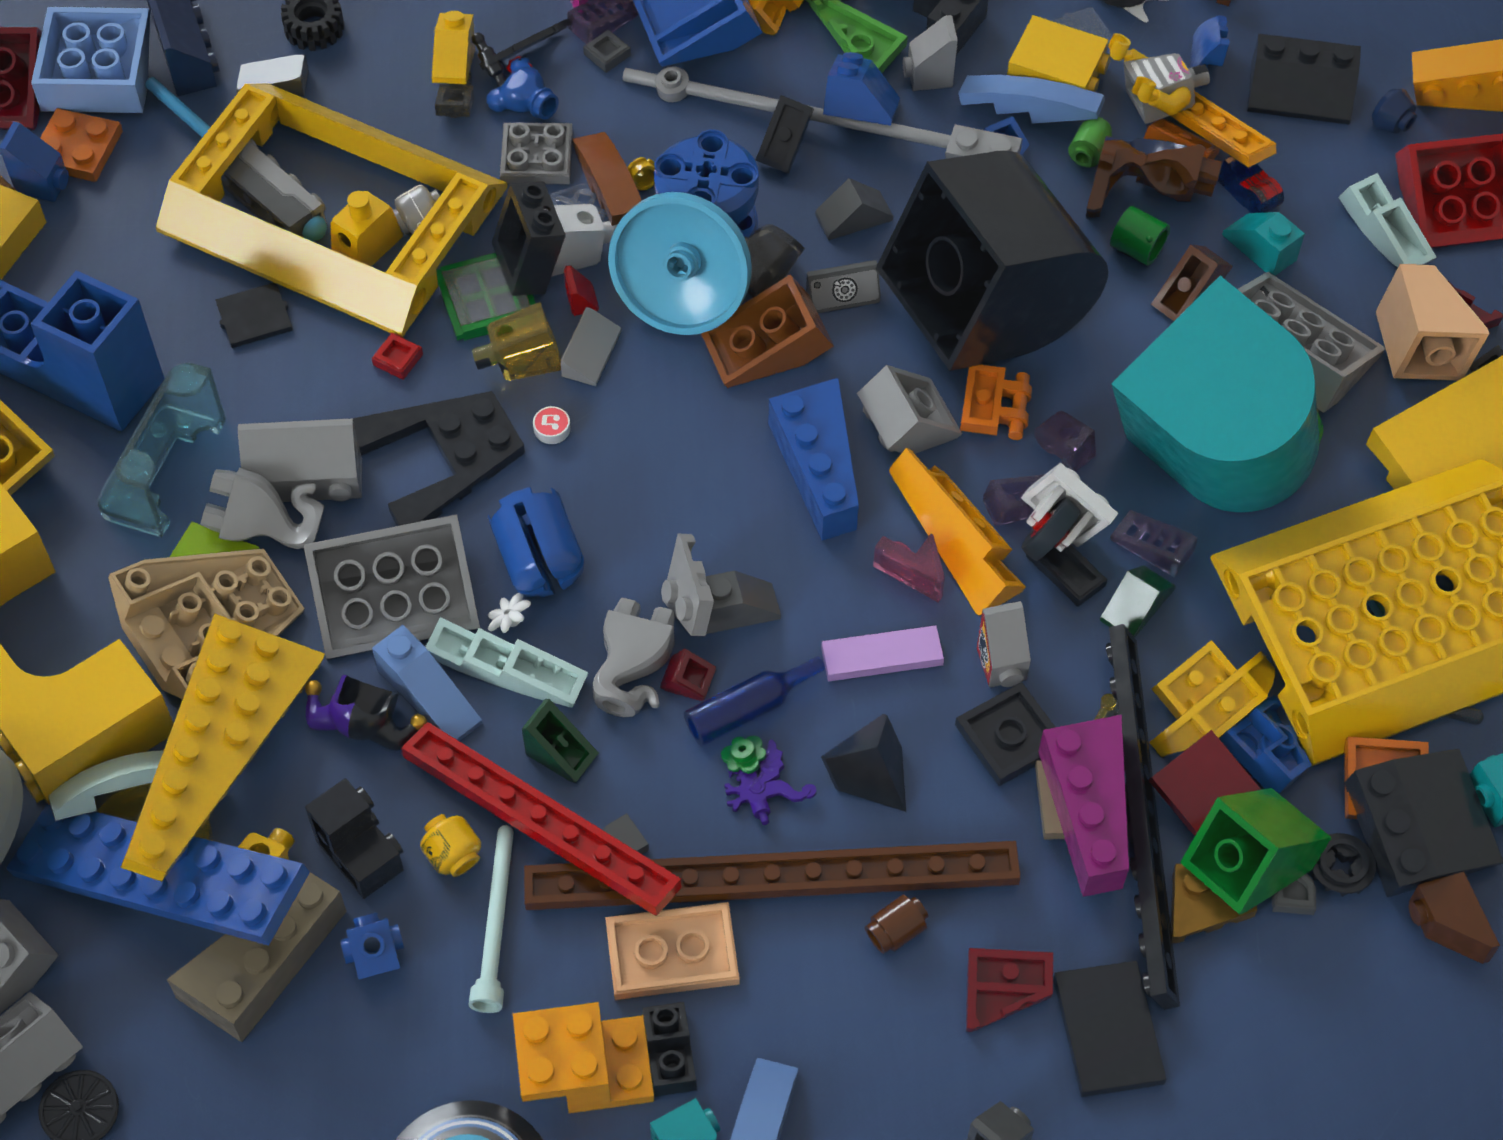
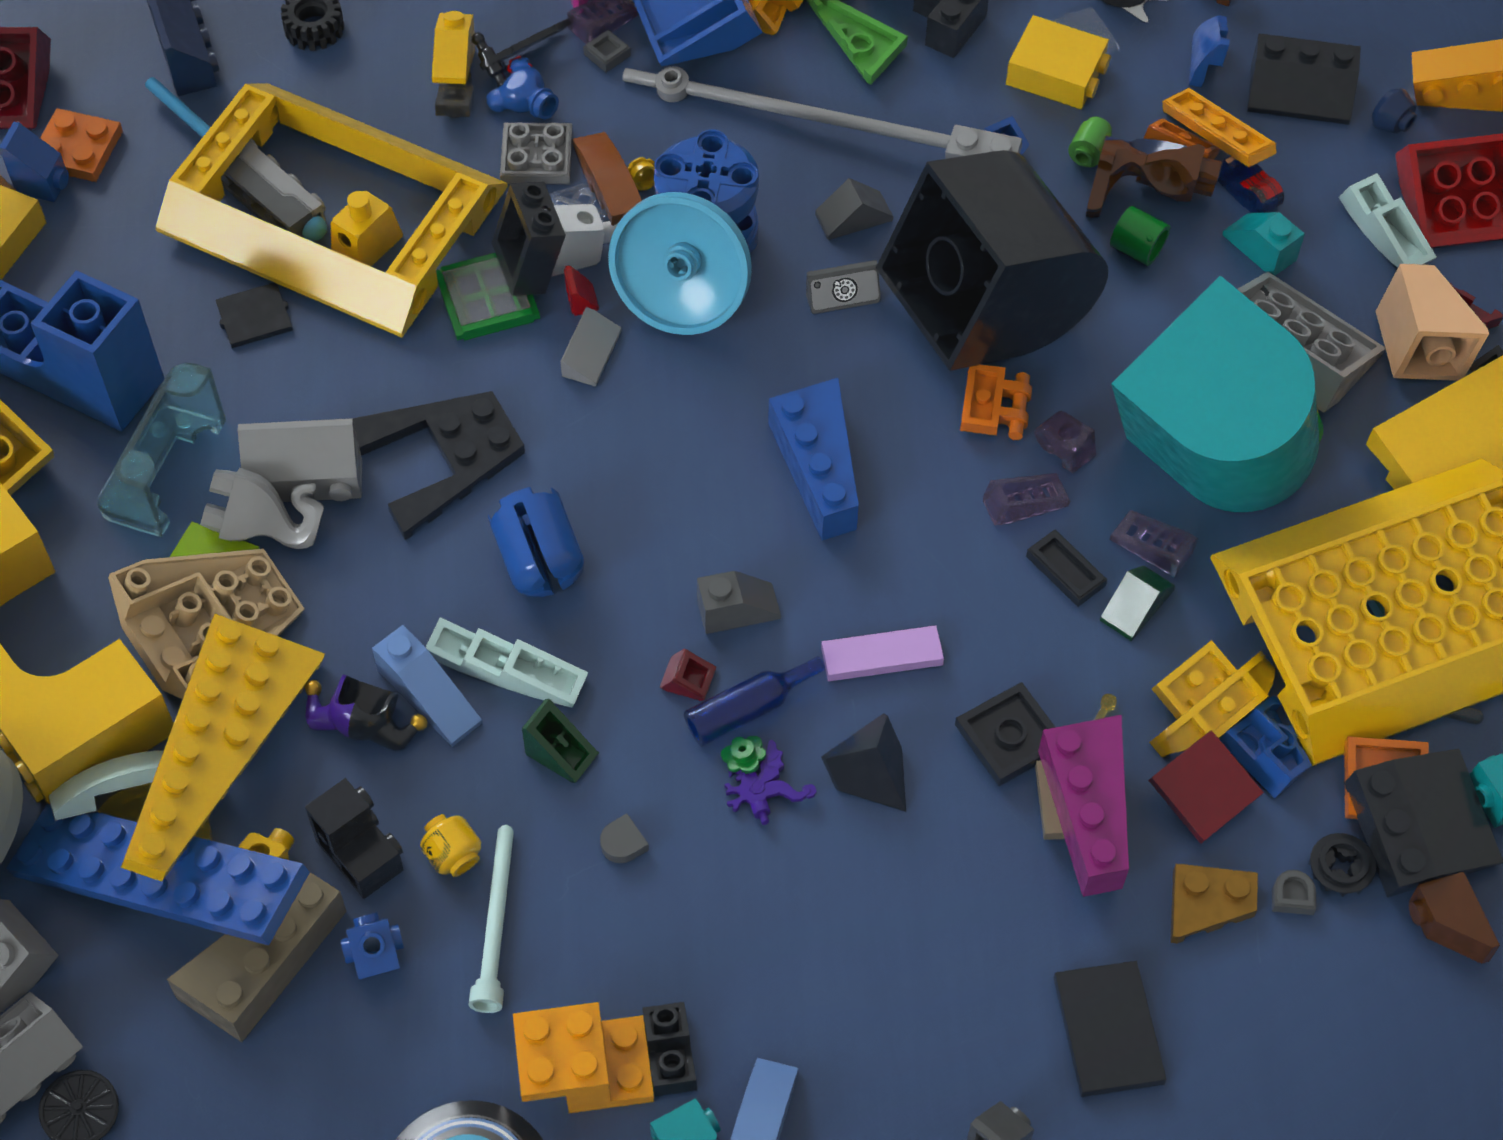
light blue slope [31,7,150,113] -> none
slope [236,55,309,96] -> none
light grey slope [303,514,480,659] -> none
red tile [372,333,423,380] -> none
light grey head [393,185,440,235] -> none
red plate [401,722,682,916] -> none
clear yellow torso [472,302,561,381] -> none
white plant [488,593,531,633] -> none
reddish brown plate [524,841,1021,910] -> none
tile [533,406,571,444] -> none
light grey hips [593,597,675,717] -> none
light nougat tile [605,902,740,1000] -> none
light grey wing [661,533,714,636] -> none
dark orange slope [701,274,834,388] -> none
clear smoke slope [744,224,805,298] -> none
black hinge [755,95,814,174] -> none
blue slope [823,52,900,126] -> none
light grey slope [857,365,962,454] -> none
reddish brown brick [865,894,929,954] -> none
clear pink slope [873,533,945,602] -> none
light orange wedge [889,448,1026,615] -> none
light grey slope [903,15,958,91] -> none
medium blue slope [958,75,1105,124] -> none
dark red wing [966,948,1053,1032] -> none
light grey slope [976,601,1031,688] -> none
white plate [1021,462,1118,561] -> none
black plate [1106,624,1180,1010] -> none
torso [1108,33,1210,124] -> none
reddish brown slope [1151,244,1233,321] -> none
green slope [1180,788,1332,914] -> none

